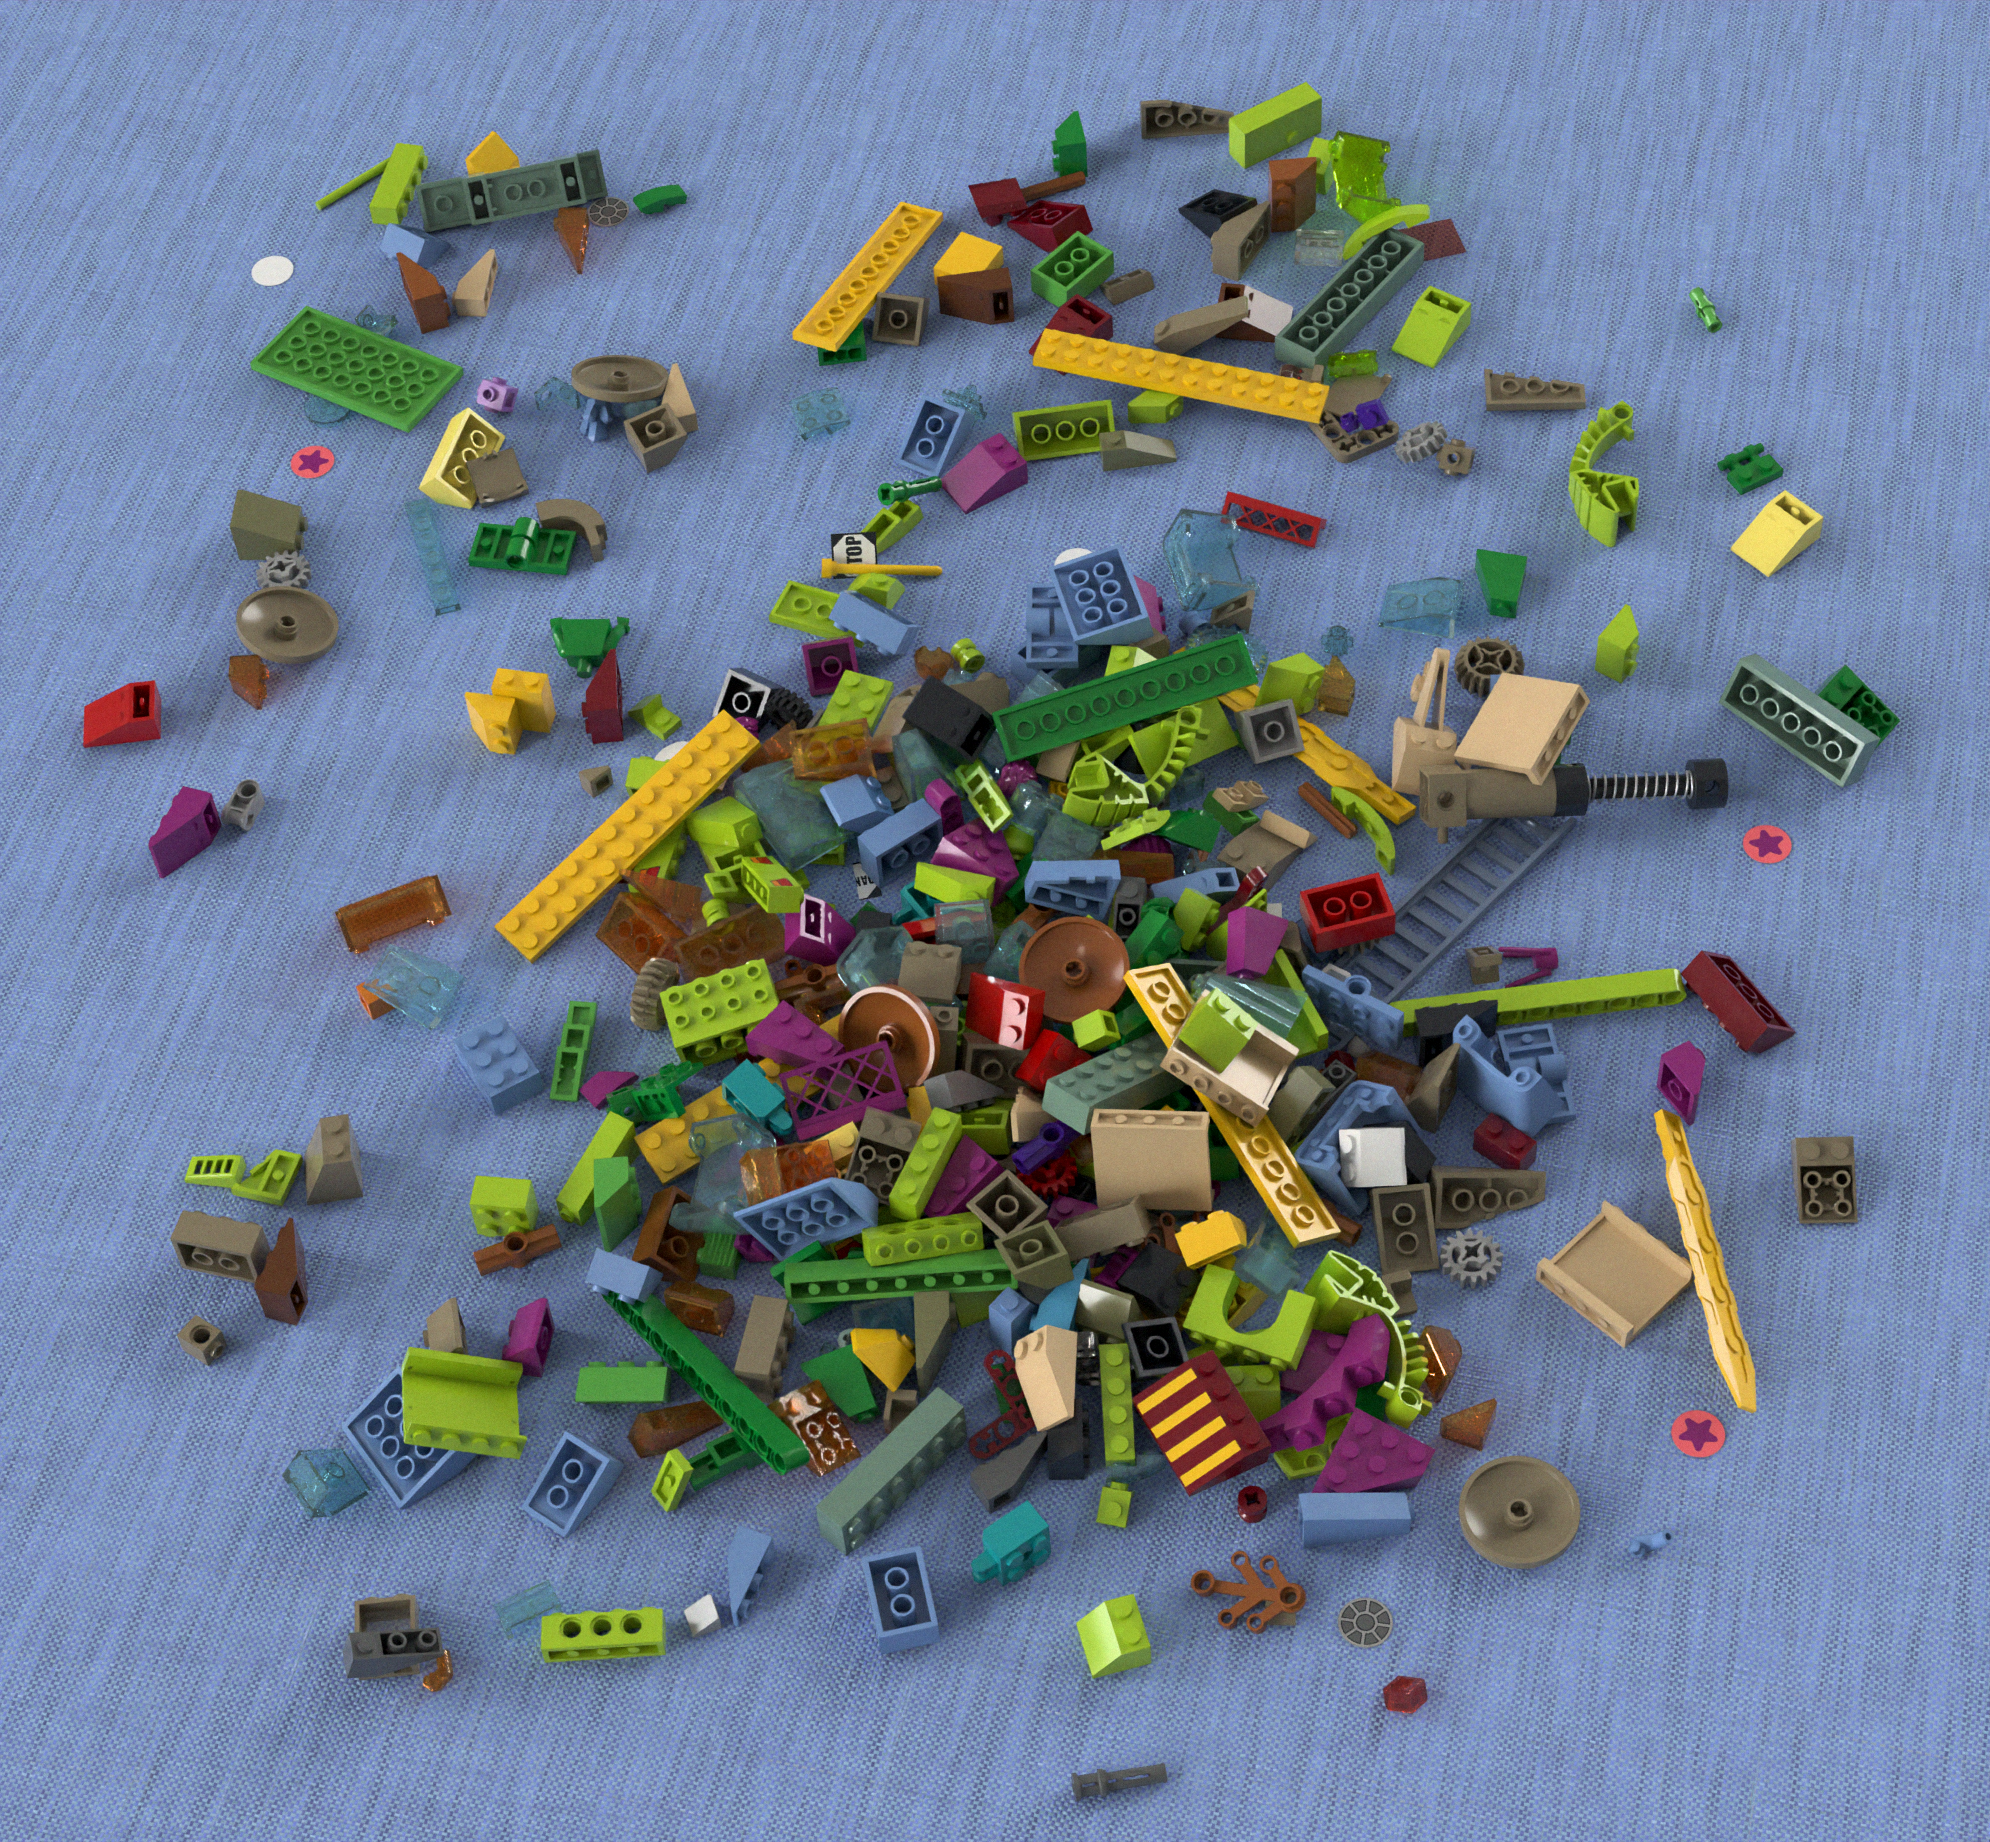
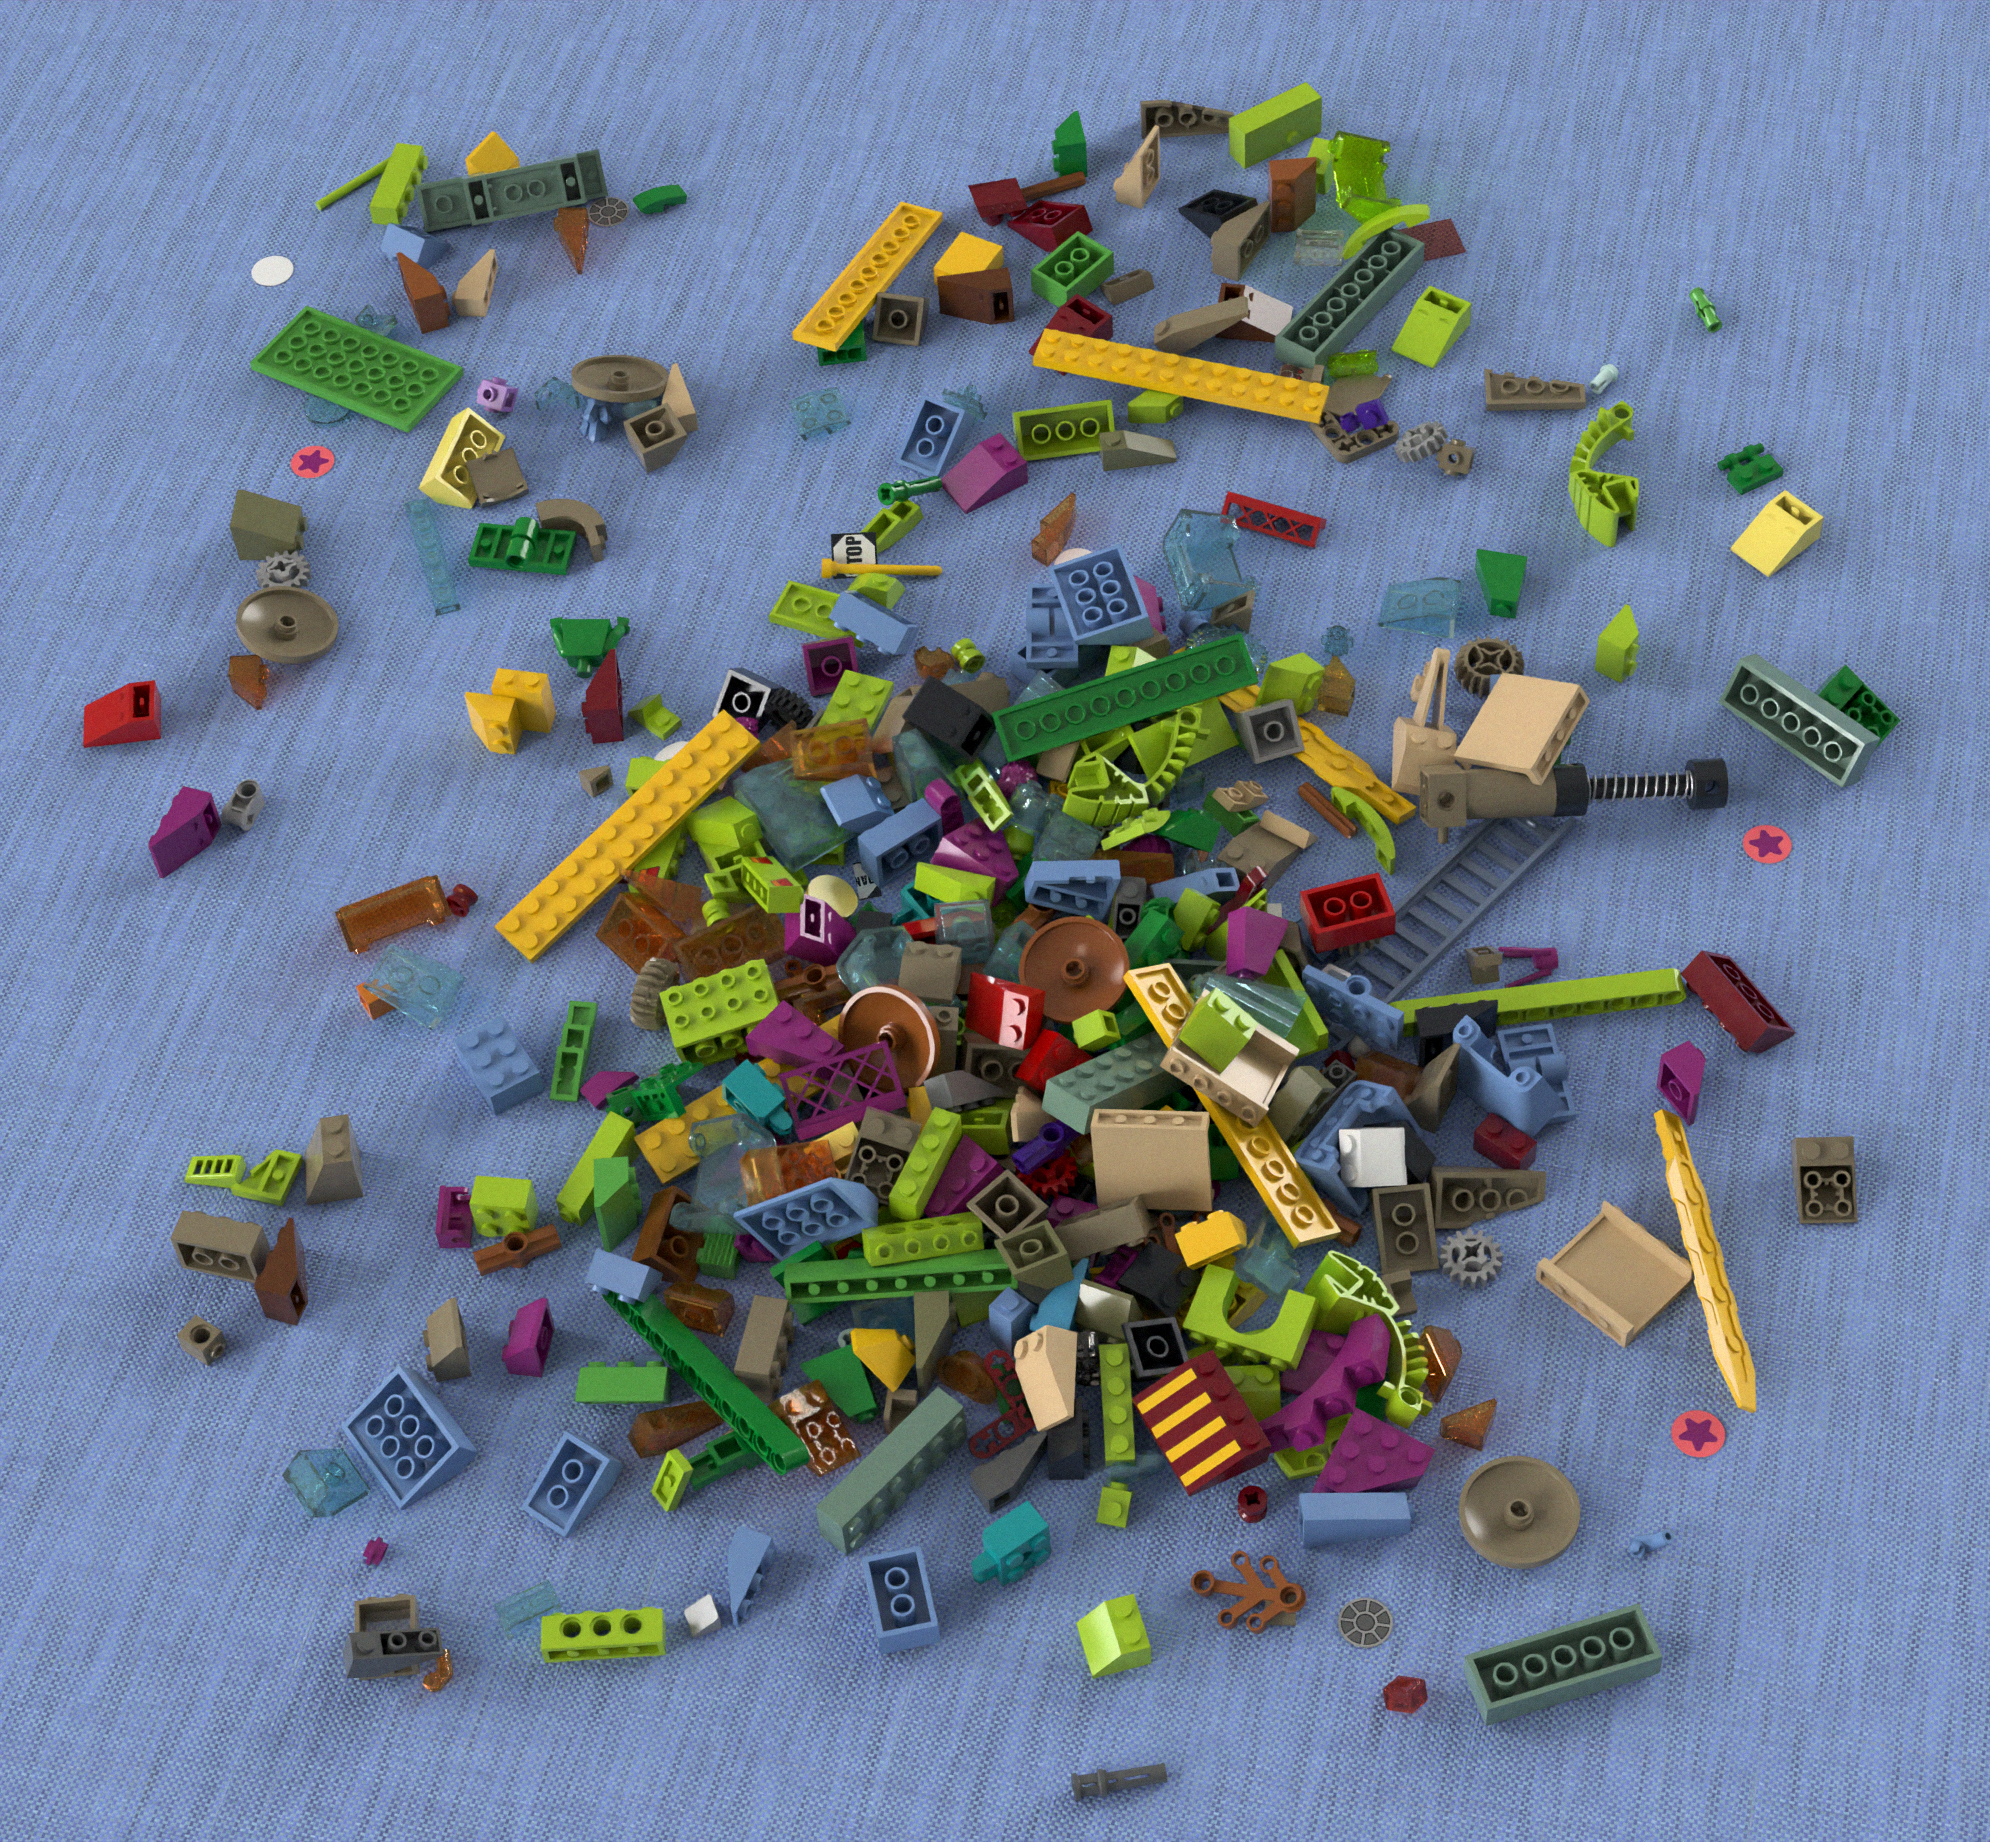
lime panel [401,1347,527,1459] -> none
none -> magenta plate [363,1537,389,1566]
none -> magenta hinge [435,1185,473,1248]
none -> dark red wheel [444,884,478,917]
none -> light yellow tile [805,875,858,921]
none -> clear orange piece [936,1350,997,1404]
none -> clear orange slope [1031,492,1077,567]
none -> tan slope [1113,125,1160,209]
none -> sand green brick [1464,1603,1663,1726]
none -> light aqua pin [1589,364,1618,394]

